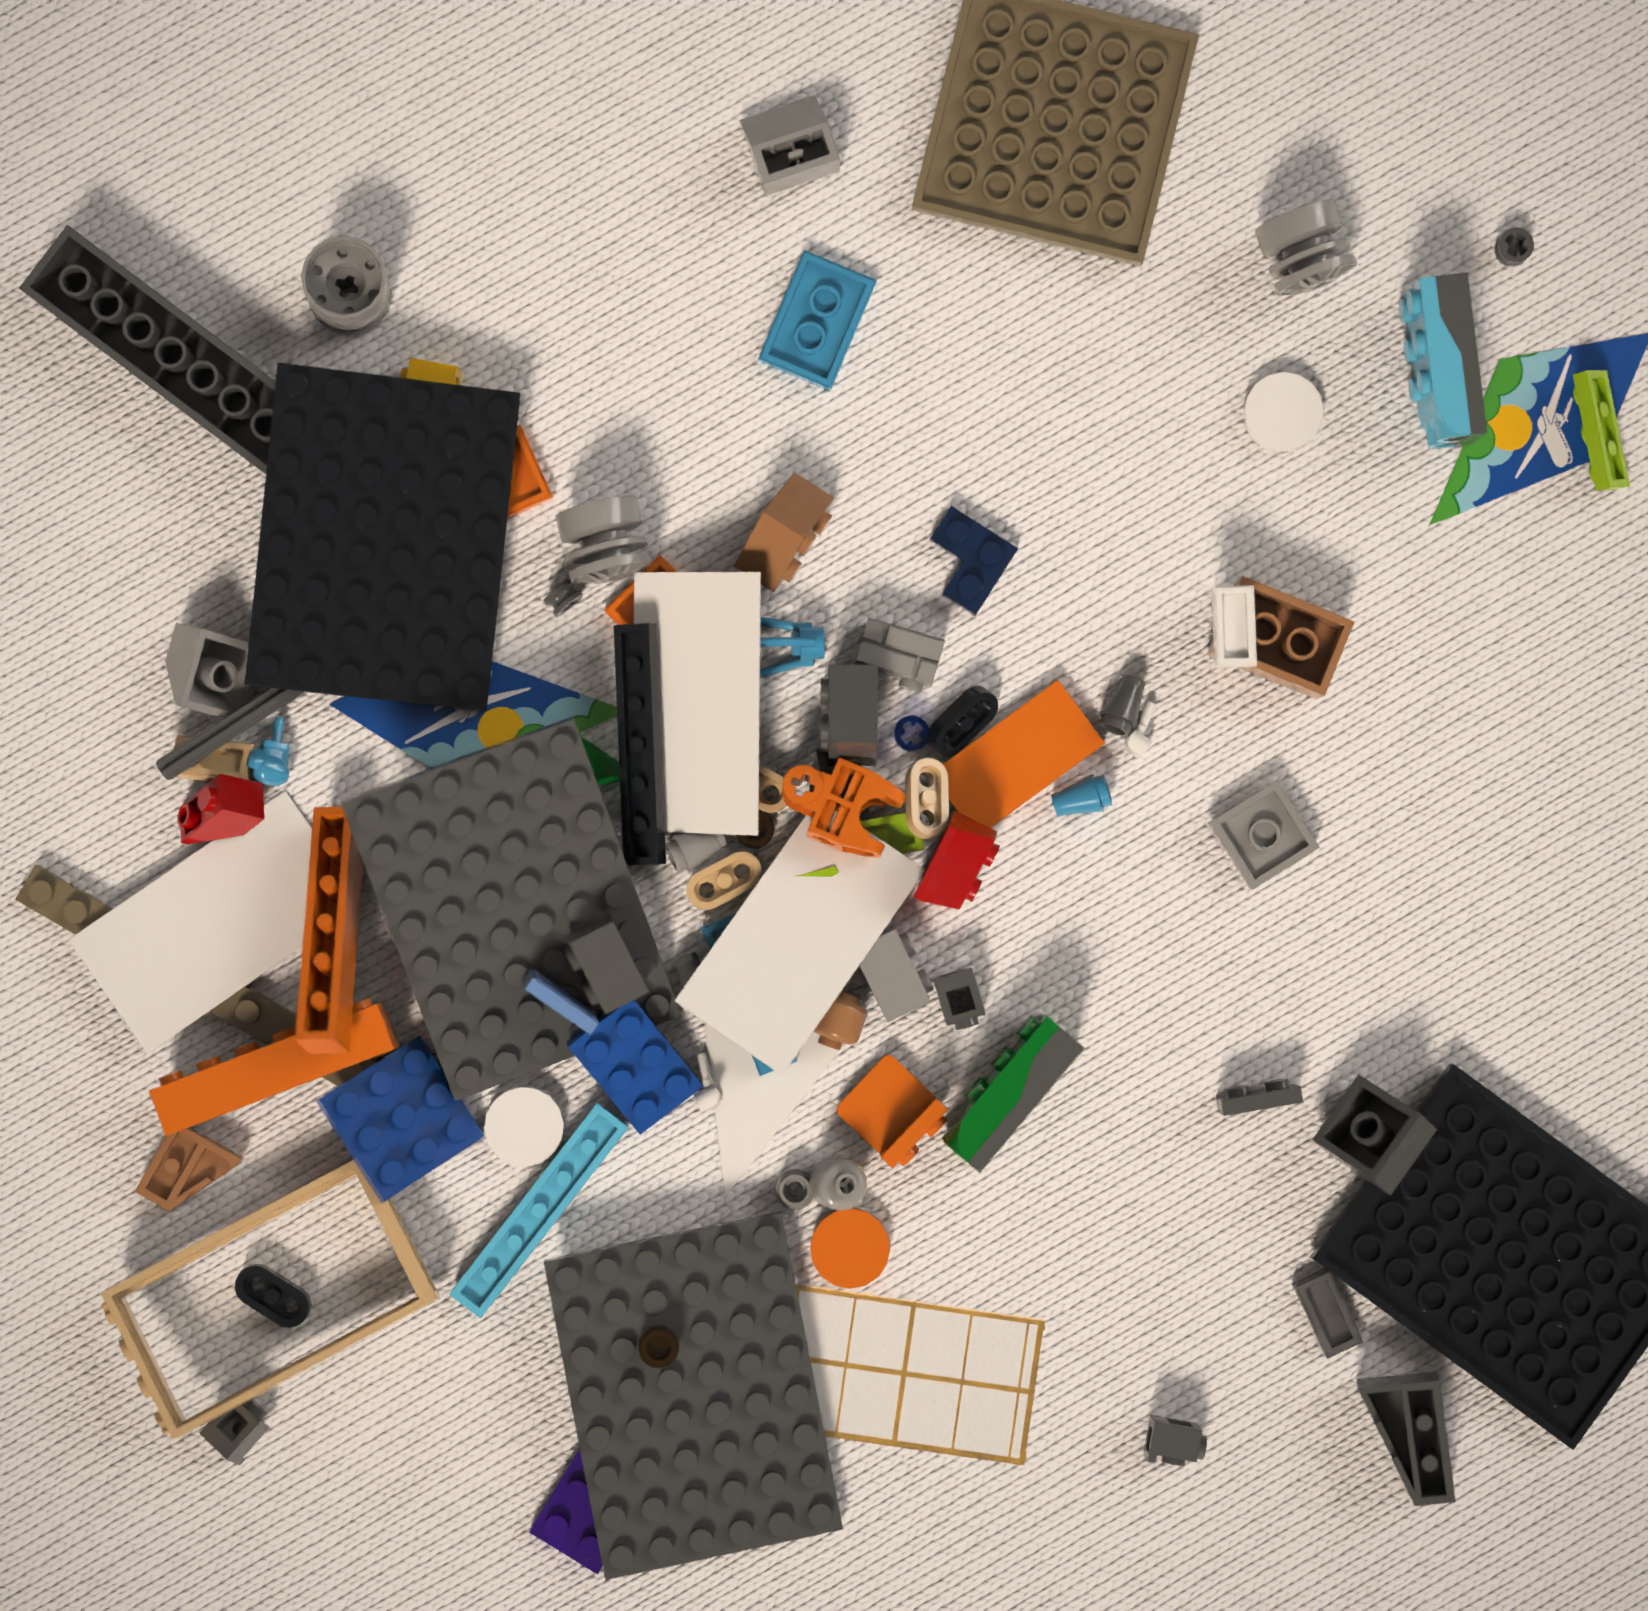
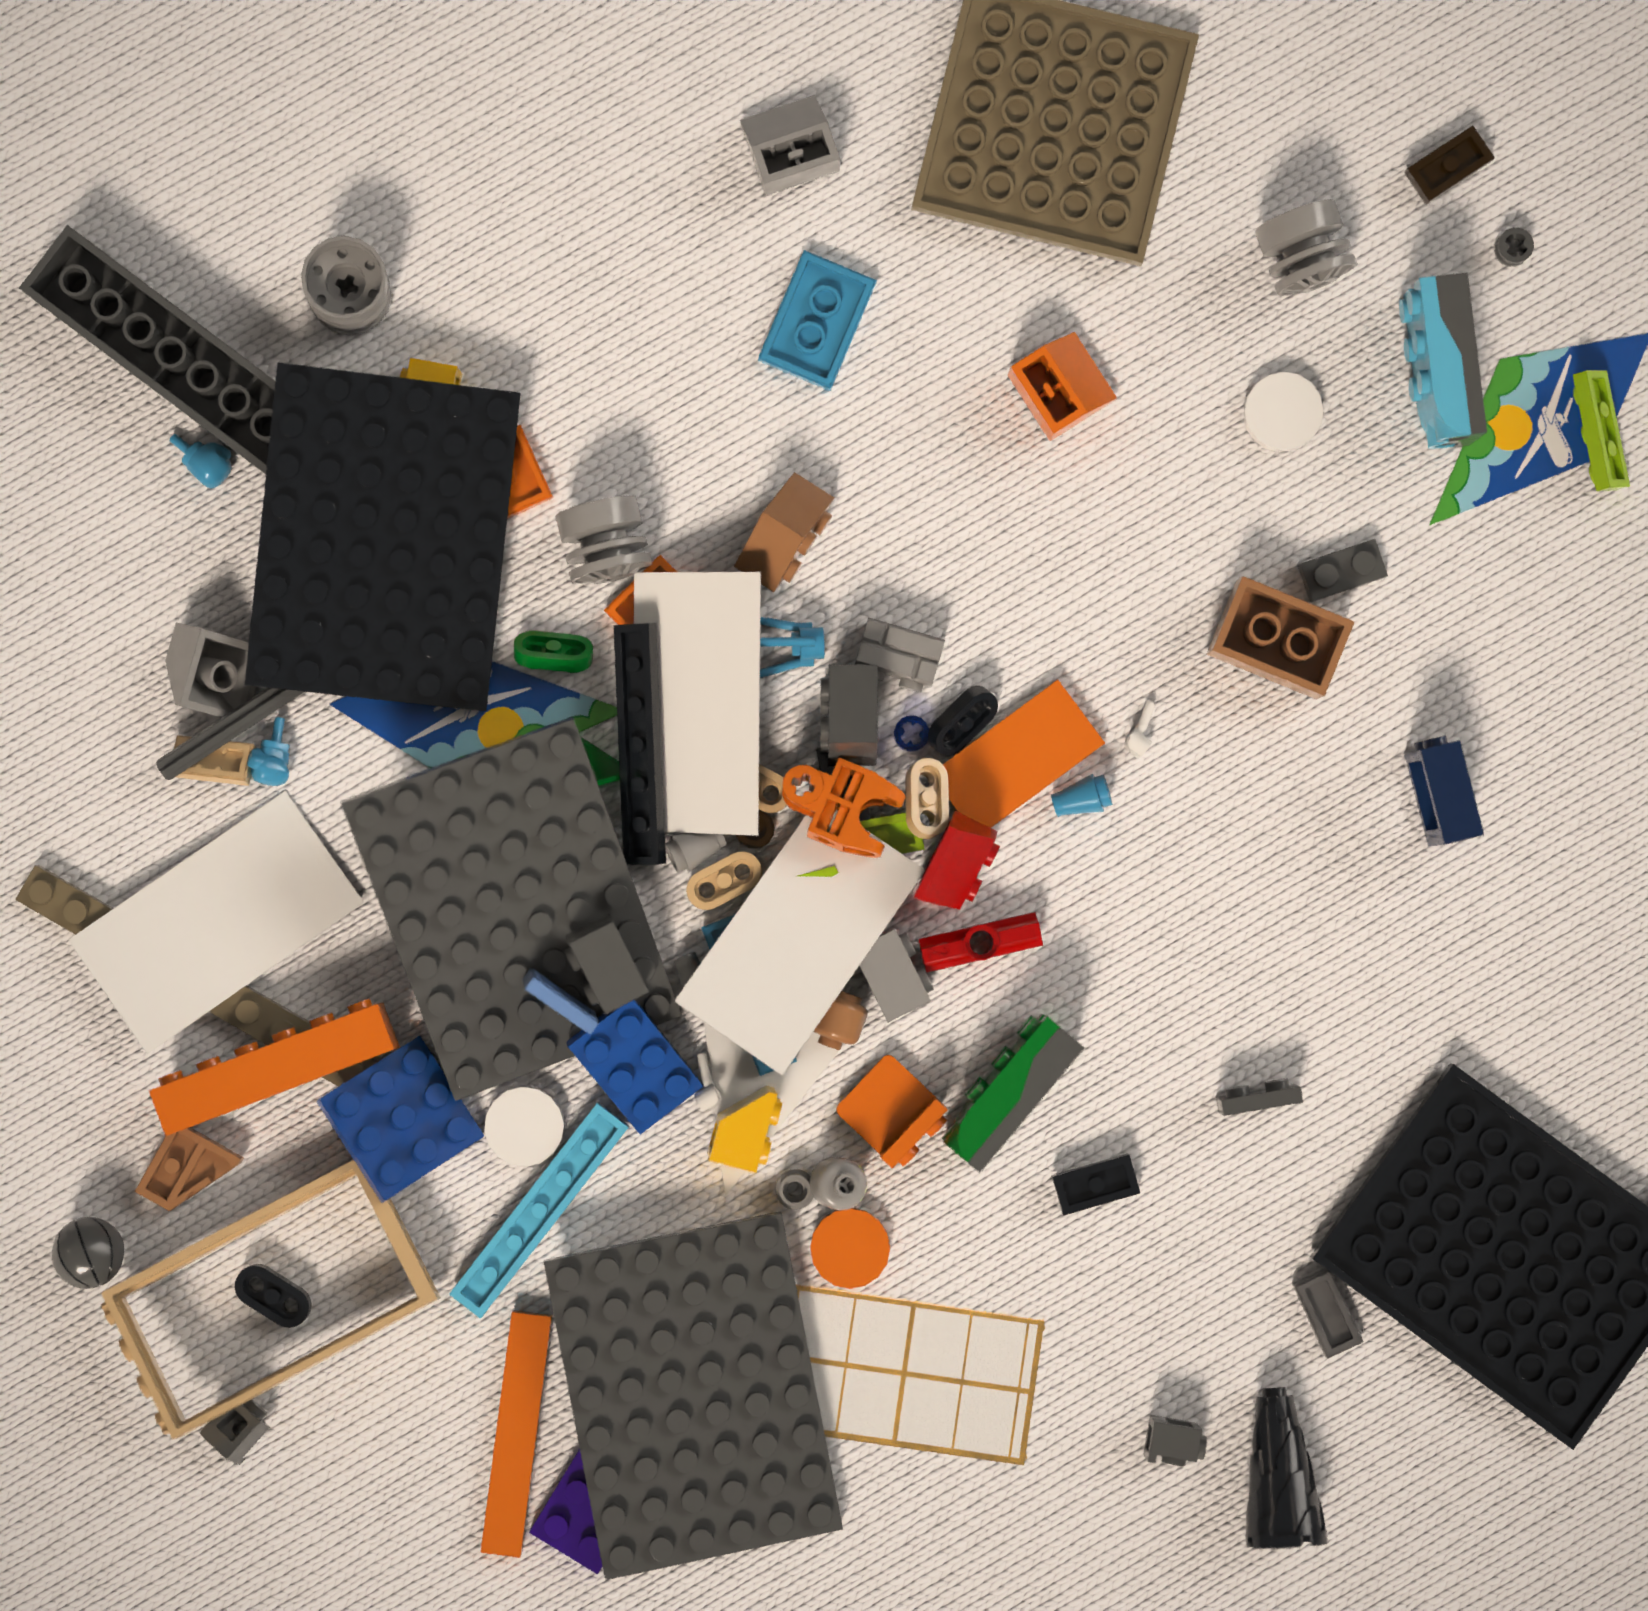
red slope [177,774,265,844] -> none
orange brick [295,806,363,1054] -> none
dark grey bush [543,579,583,617] -> none
dark brown tile [638,1325,679,1368] -> none
dark blue plate [930,506,1018,616] -> none
dark grey brick [932,967,986,1030] -> none
dark grey cone [1099,674,1146,737] -> none
light grey plate [1208,780,1320,890] -> none
white tile [1211,585,1257,668] -> none
dark grey brick [1312,1074,1437,1196] -> none
dark grey wedge [1356,1371,1456,1506] -> none
none -> dark grey piece [52,1217,124,1289]
none -> dark azure piece [169,434,232,488]
none -> orange tile [480,1310,553,1558]
none -> green plate [514,631,593,673]
none -> yellow slope [707,1085,782,1173]
none -> red piece [918,912,1043,973]
none -> orange slope [1007,332,1117,441]
none -> black plate [1051,1153,1141,1215]
none -> black cone [1245,1387,1328,1549]
none -> dark grey plate [1298,539,1388,603]
none -> dark brown plate [1404,125,1495,205]
none -> dark blue window [1404,735,1484,846]

